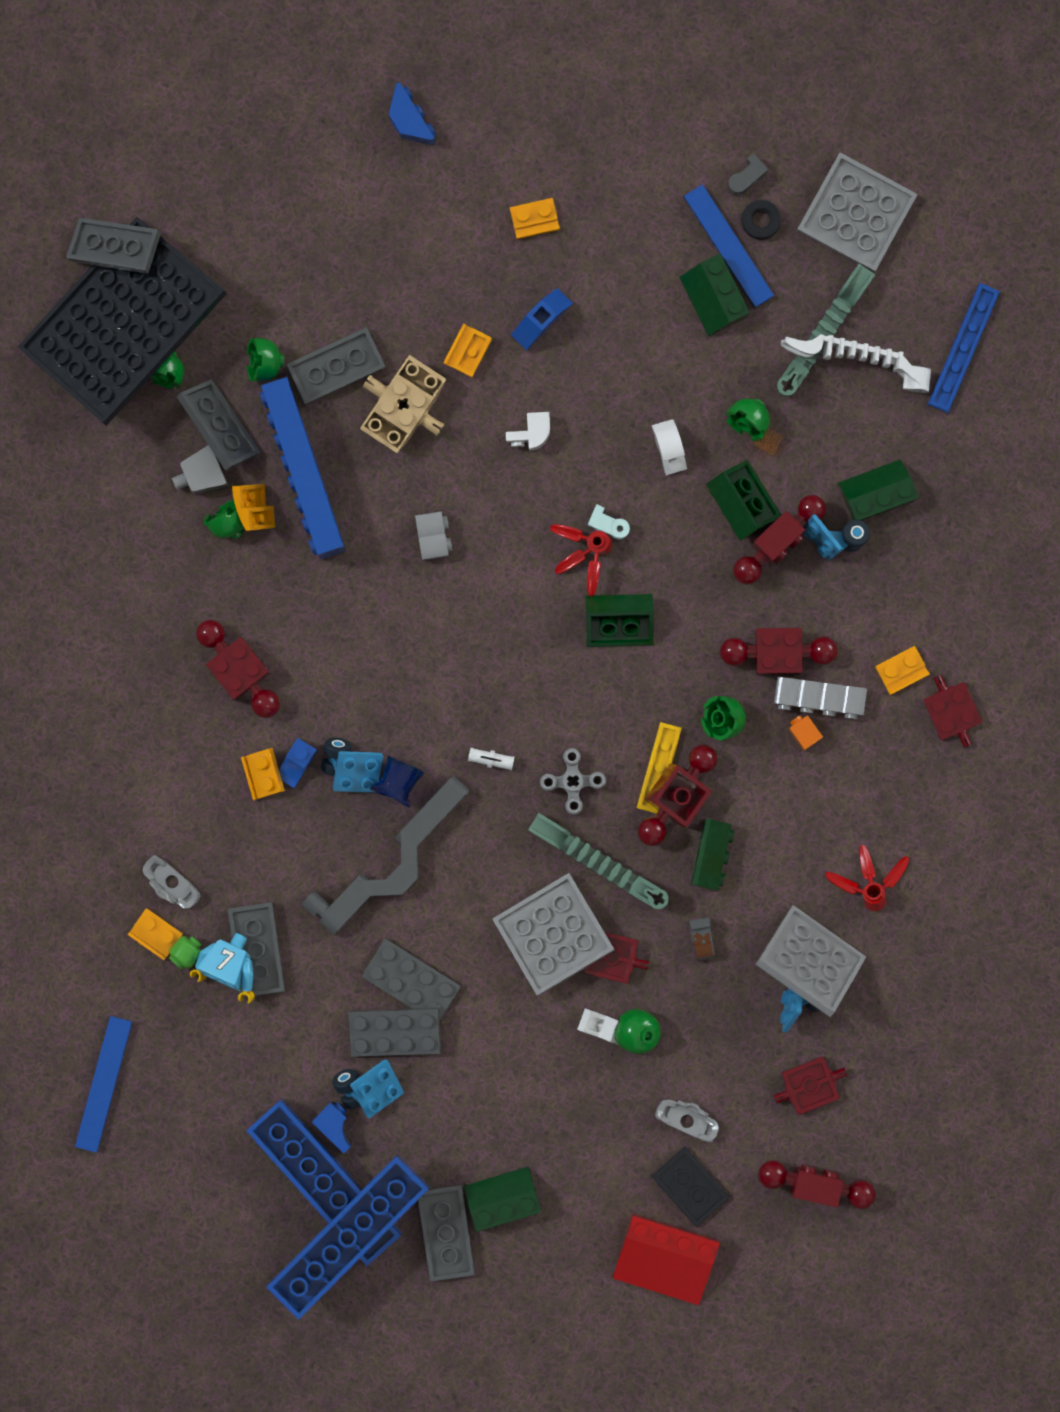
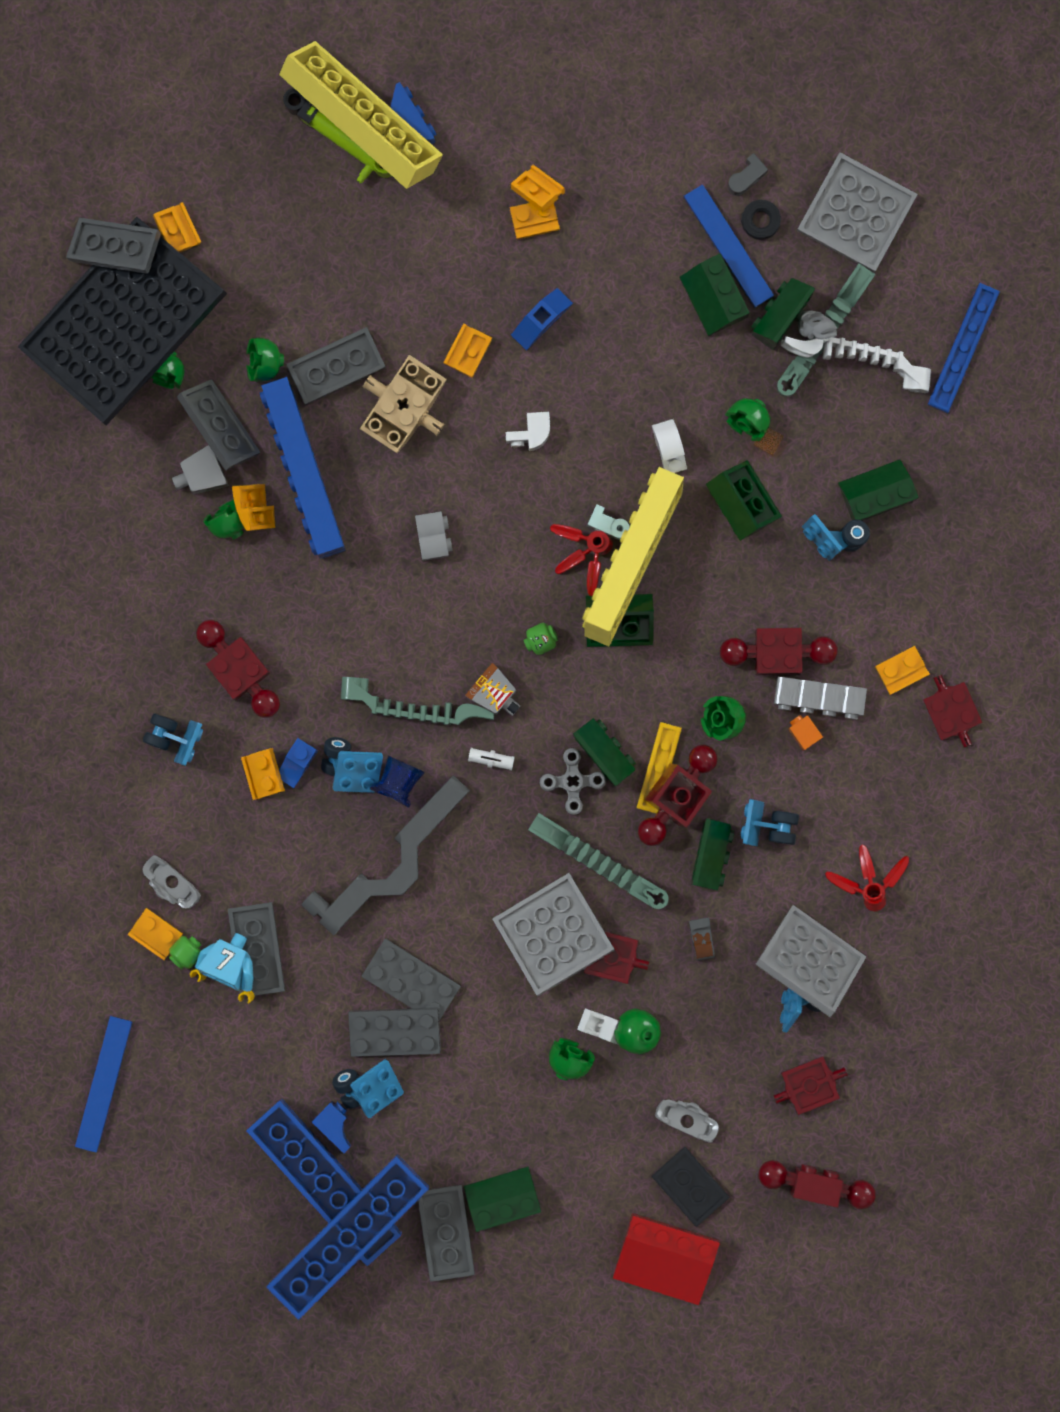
dark red brick [733,495,826,585] -> none
none -> plate [142,713,203,766]
none -> light orange plate [153,202,201,253]
none -> light yellow brick [279,41,443,189]
none -> lime piece [283,88,392,183]
none -> sand green piece [341,677,494,725]
none -> torso [465,663,521,716]
none -> light orange plate [511,165,565,212]
none -> bright green head [524,623,558,655]
none -> green cylinder [549,1038,595,1080]
none -> dark green slope [572,718,636,787]
none -> light yellow brick [582,467,684,646]
none -> dark azure plate [741,799,799,846]
none -> dark green slope [751,278,815,350]
none -> light grey piece [797,310,837,340]

